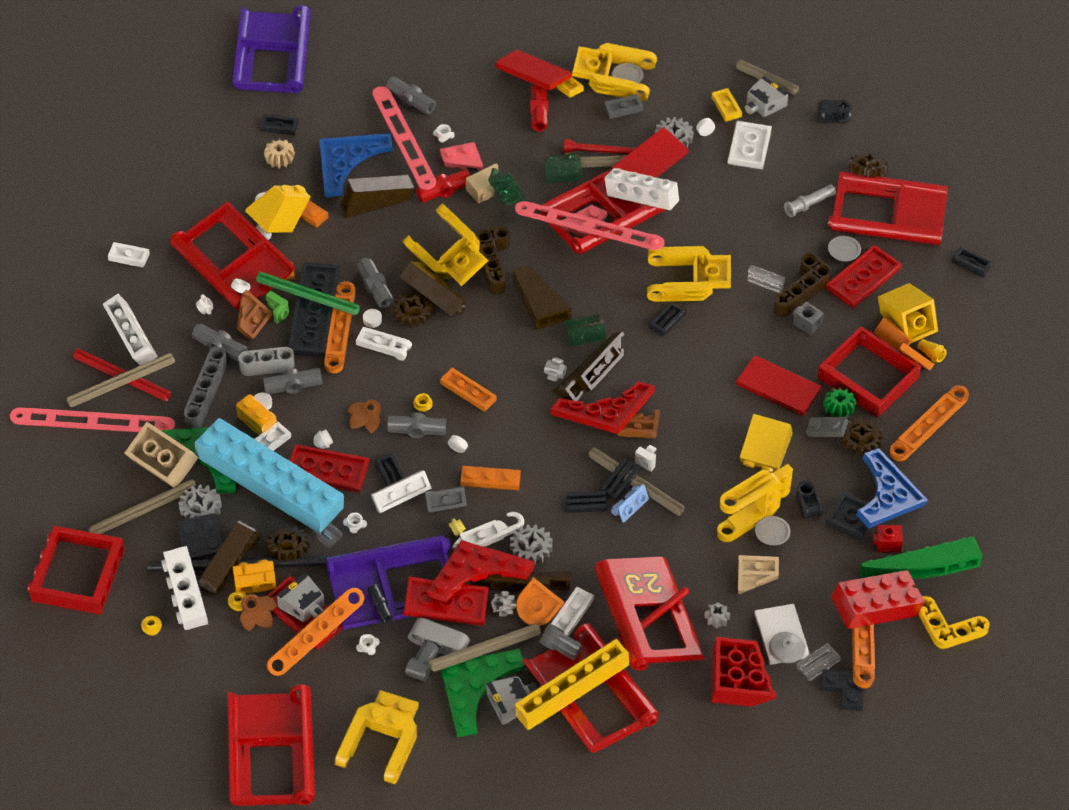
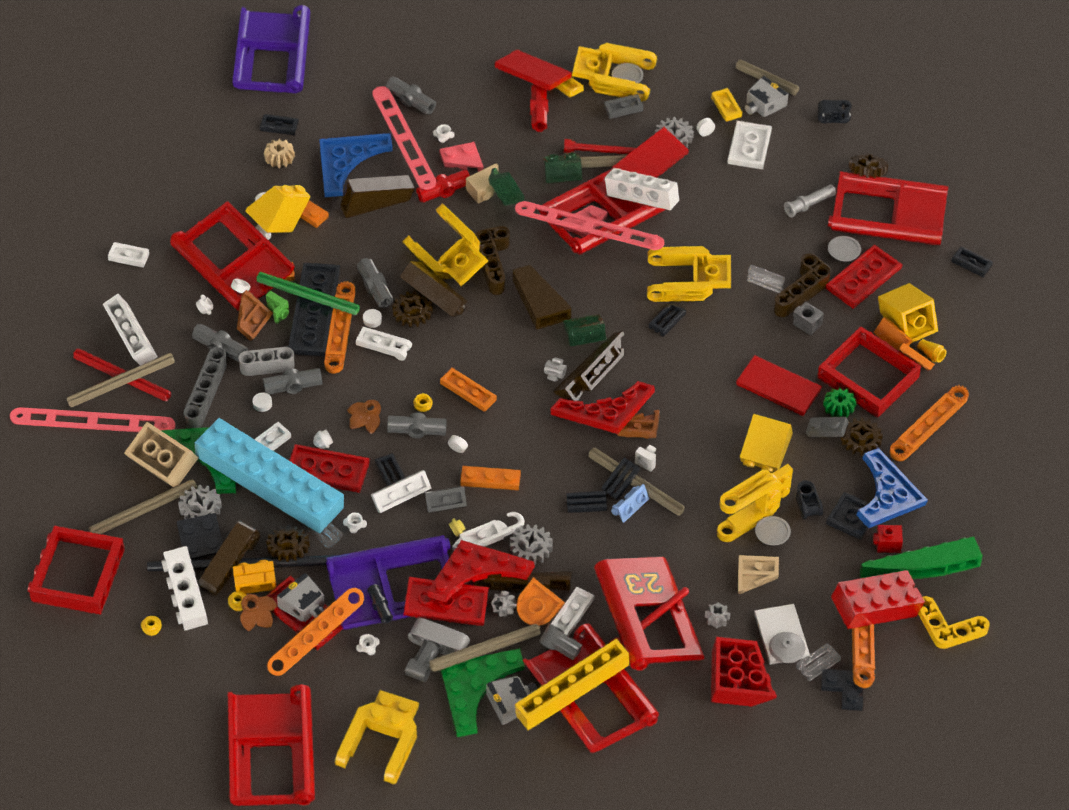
light orange brick [236,394,277,435] -> none

